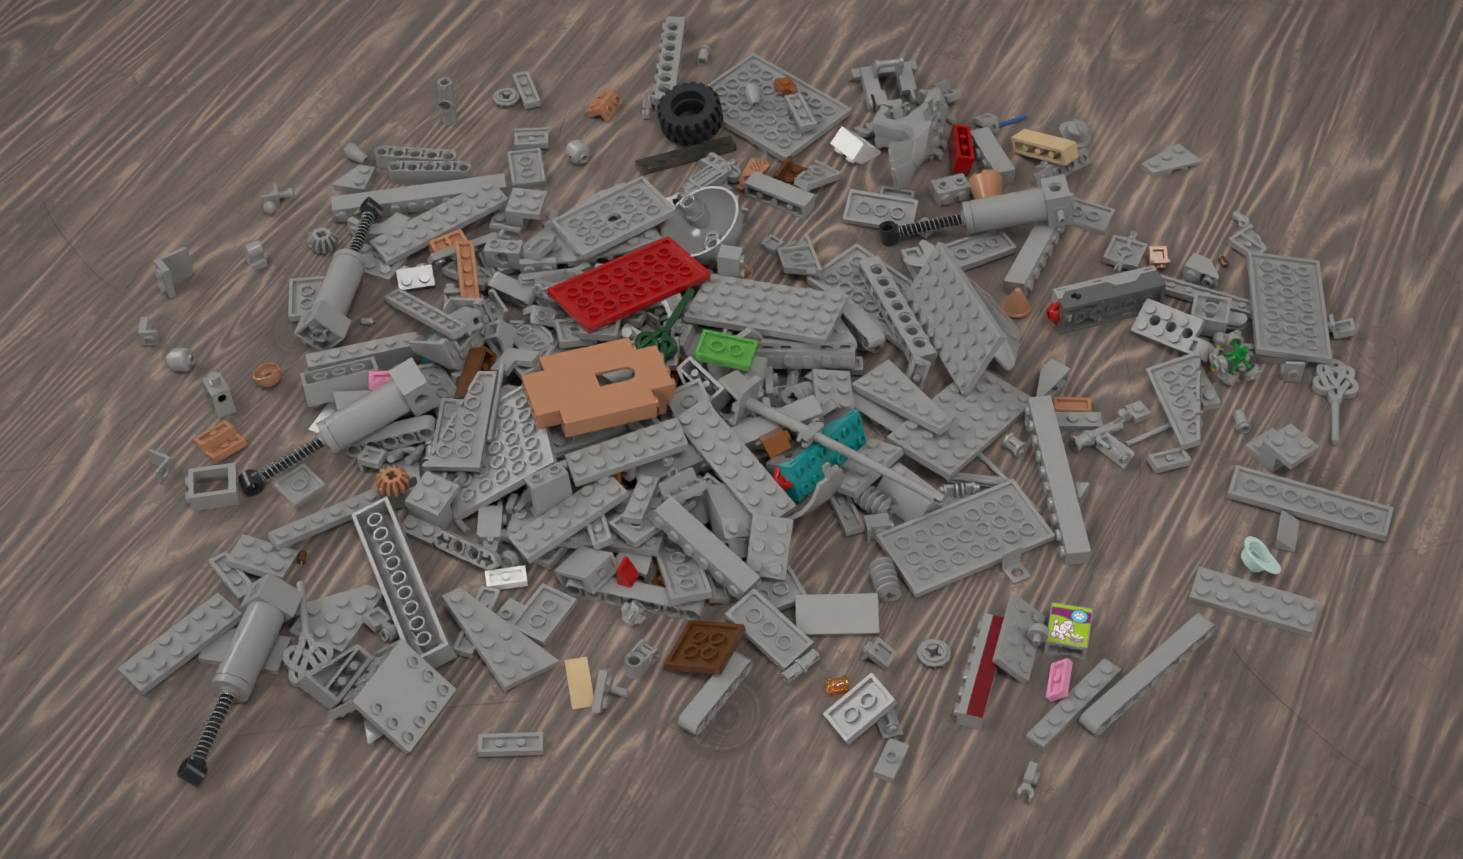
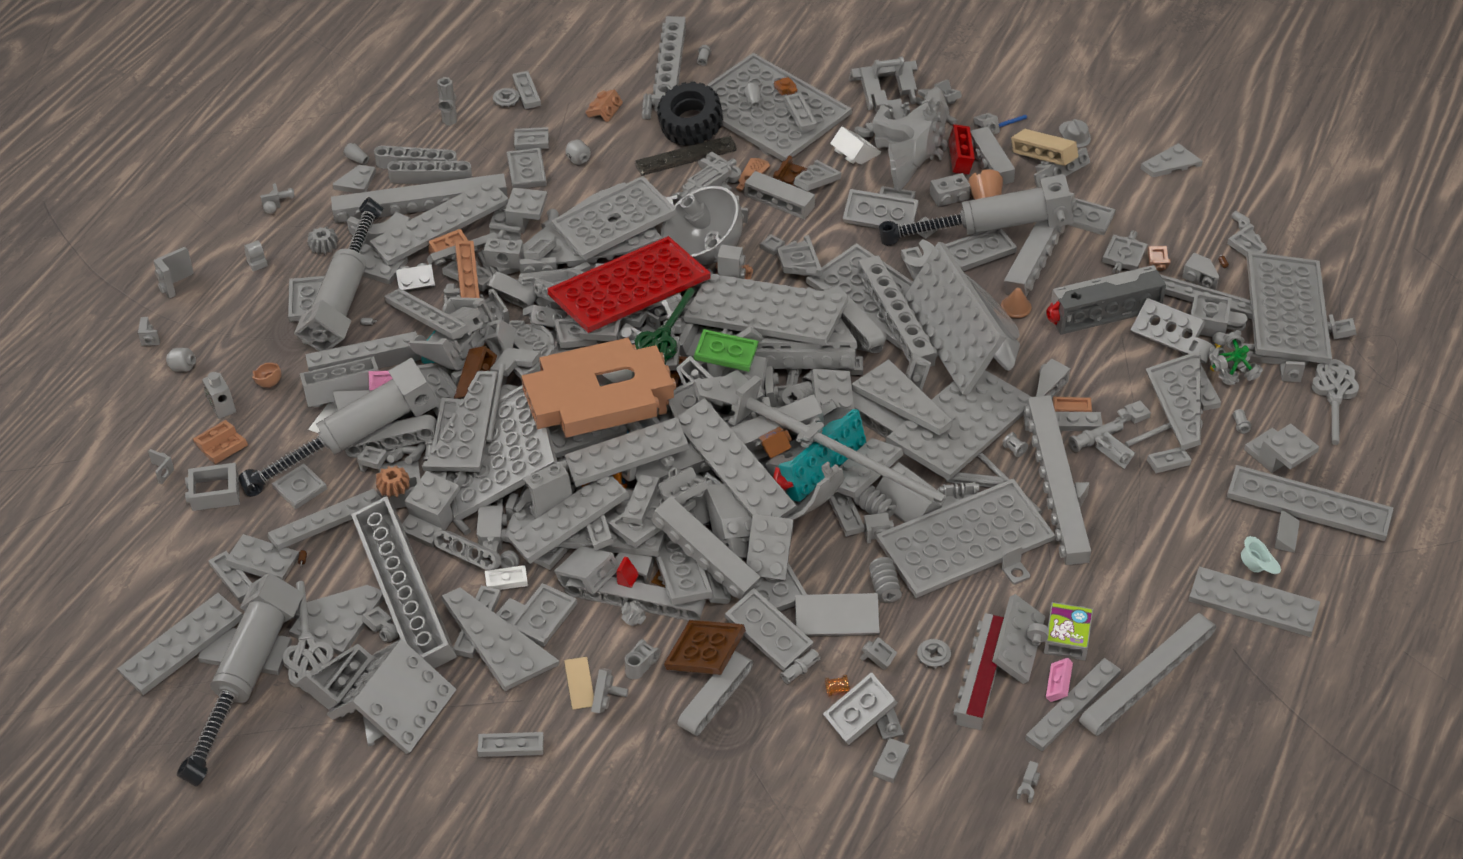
none -> light grey wing [693,375,739,406]

